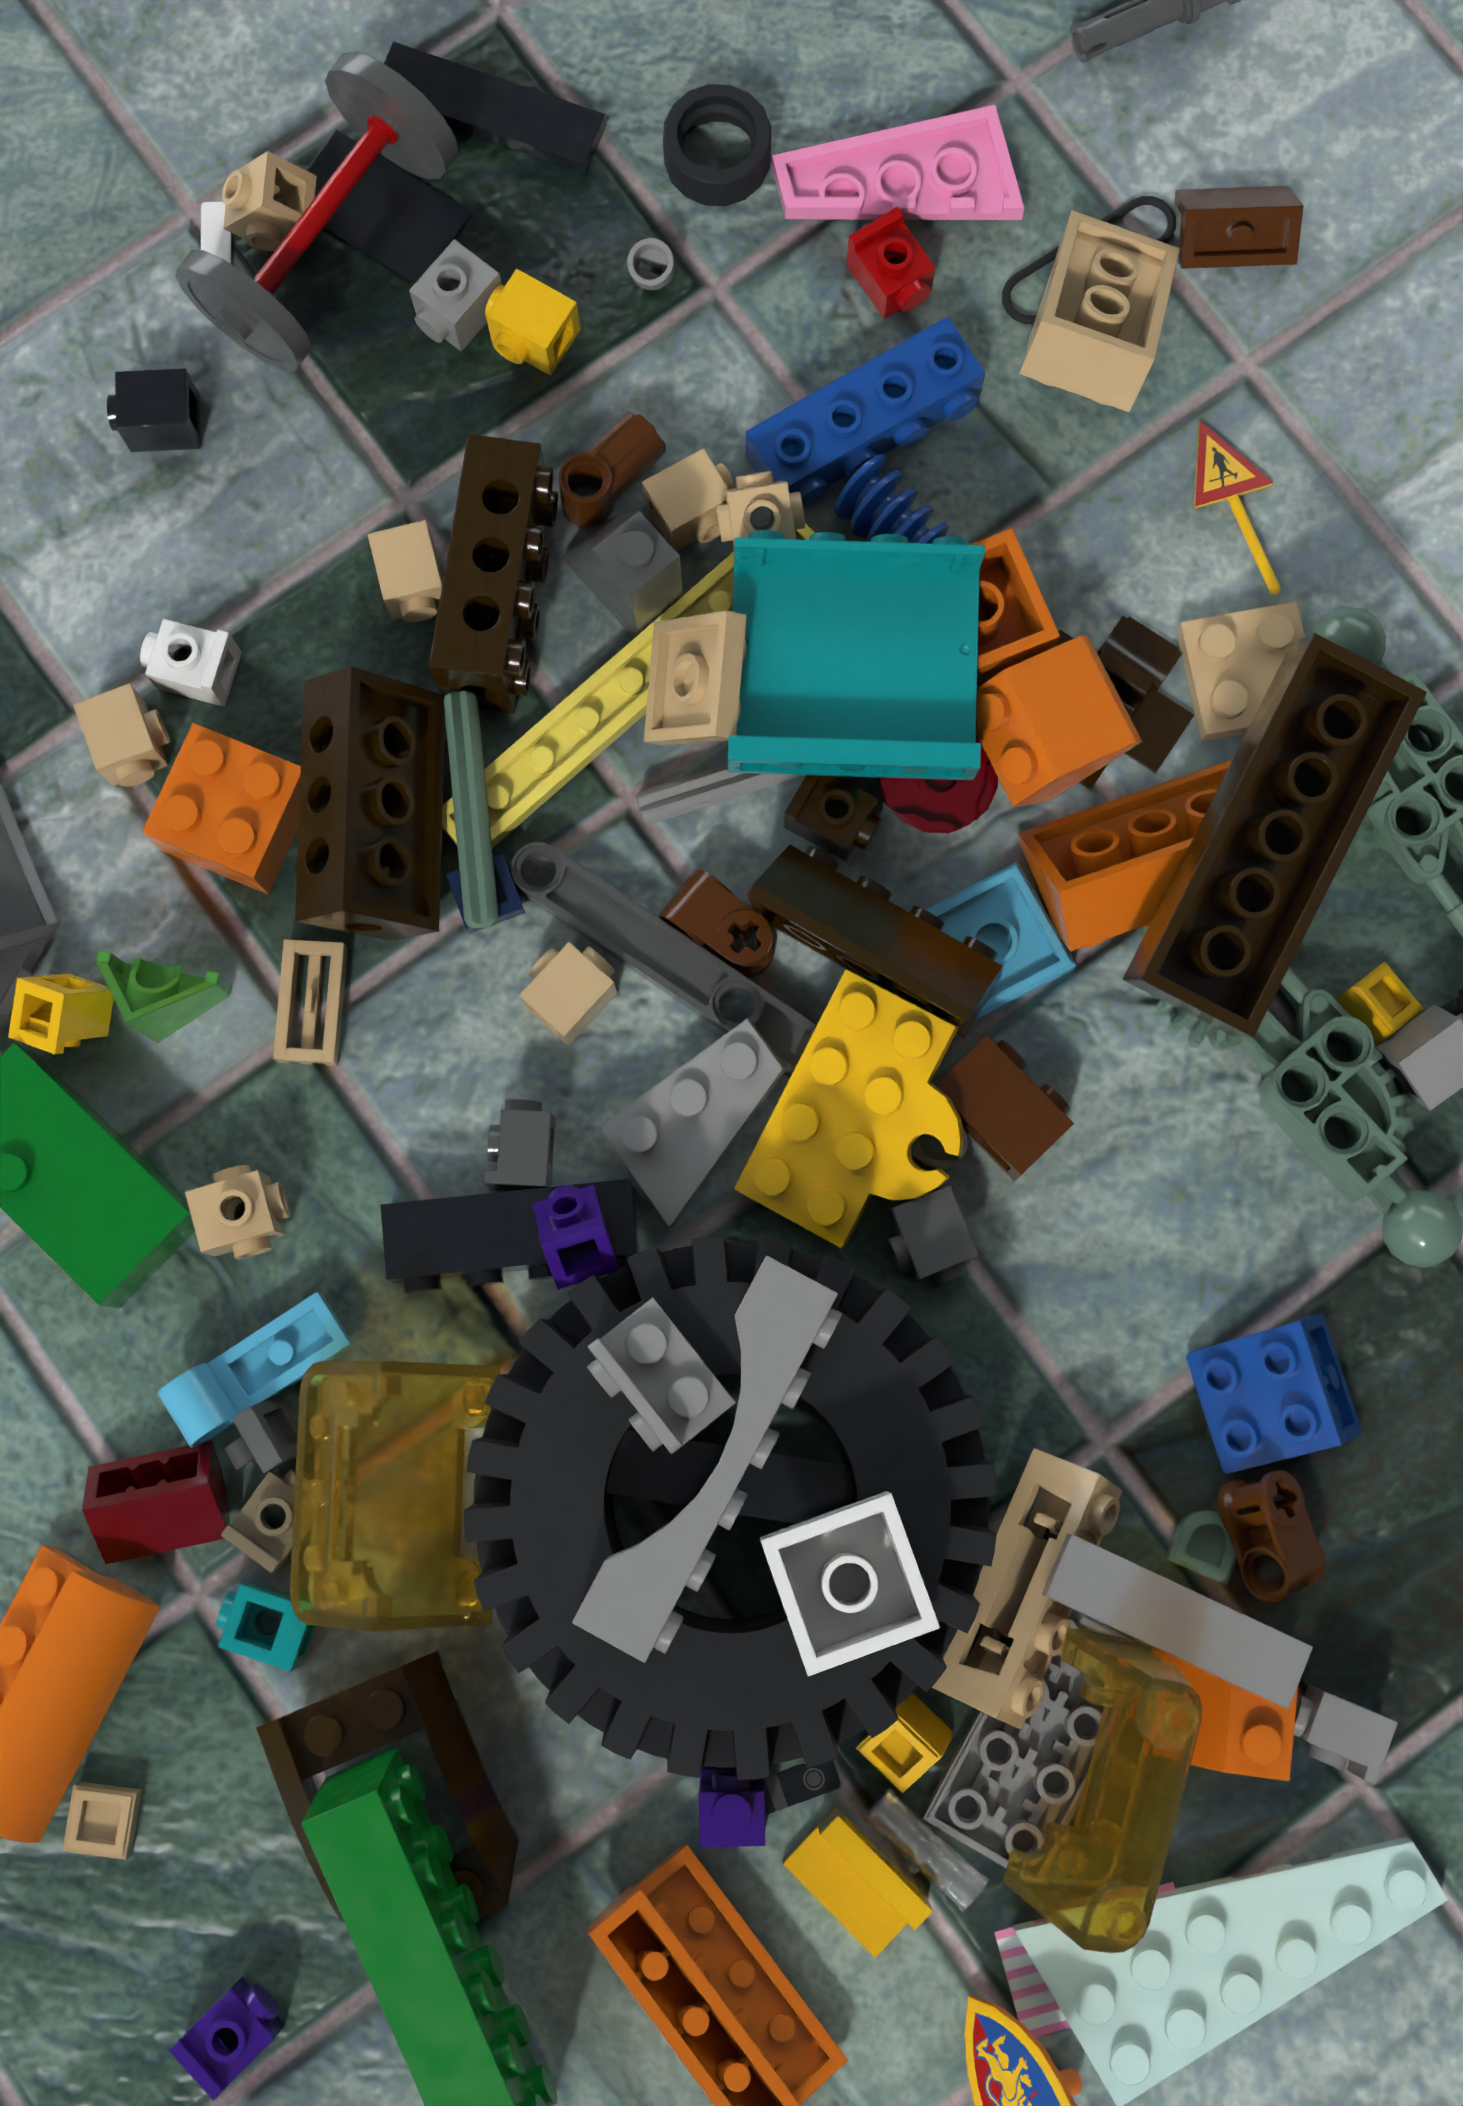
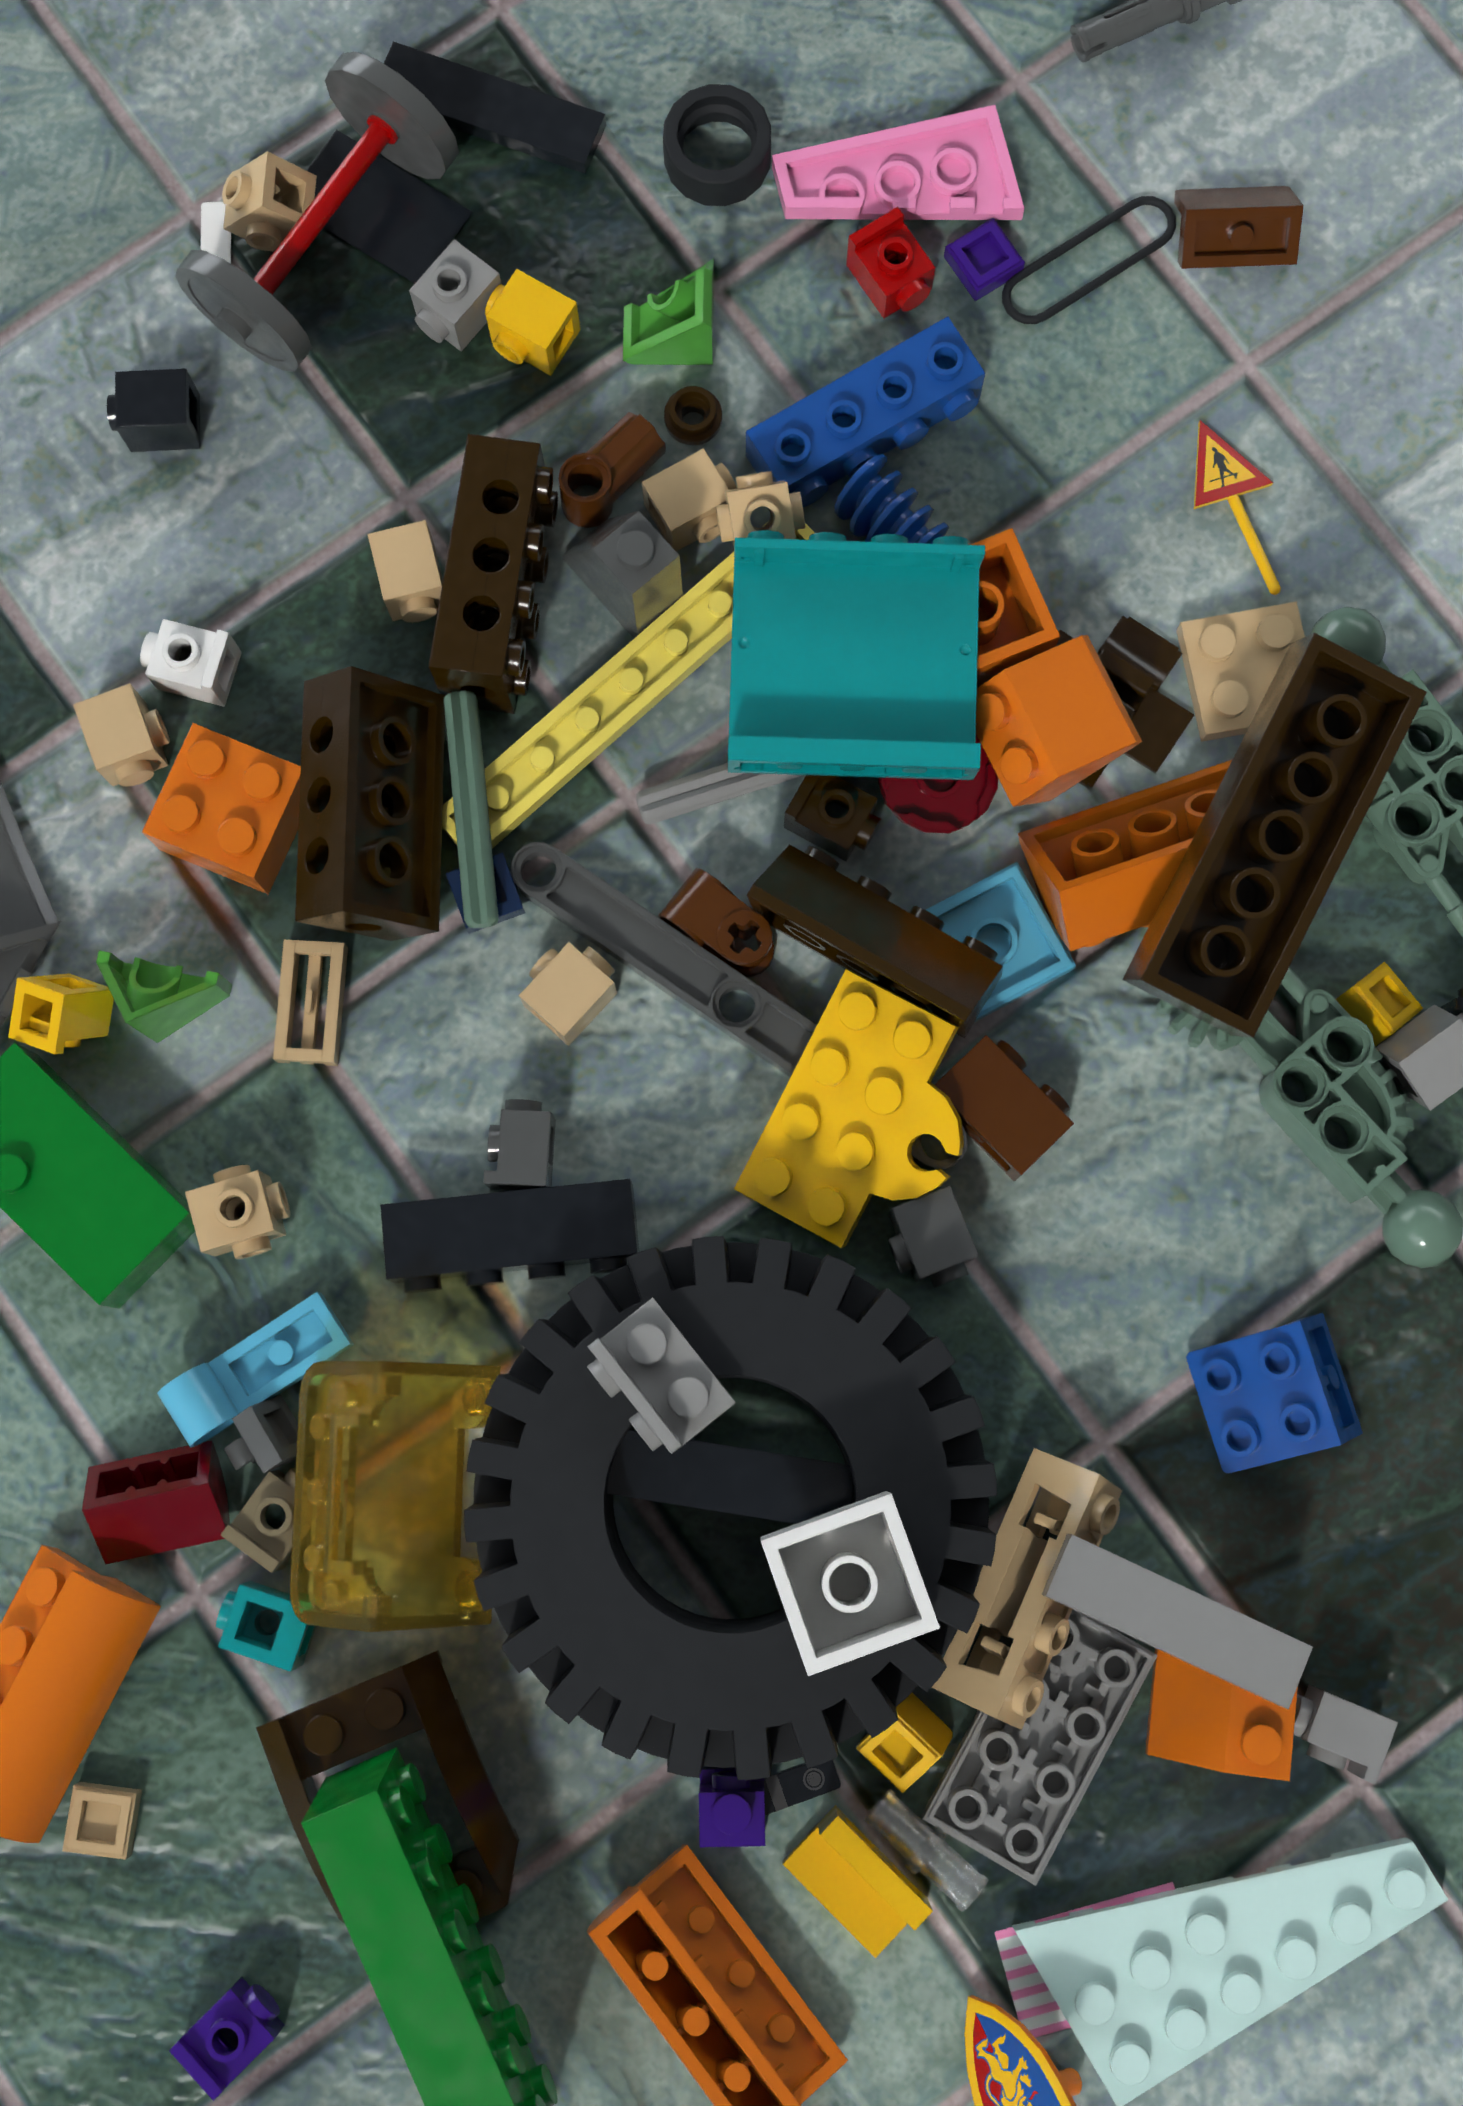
dark purple brick [533,1185,619,1290] -> none
light grey arch [572,1255,843,1663] -> none
light grey wing [599,1019,786,1228] -> none
light grey hinge [627,238,675,290] -> none
tan plate [644,610,747,746] -> none
clear yellow windscreen [1003,1627,1202,1953] -> none
tan slope [1019,210,1180,412] -> none
sand green tile [1164,1510,1237,1585] -> none
reddish brown piece [1217,1470,1326,1604] -> none
none -> bright green slope [623,258,714,365]
none -> dark brown plate [664,386,722,446]
none -> dark purple tile [944,218,1025,301]

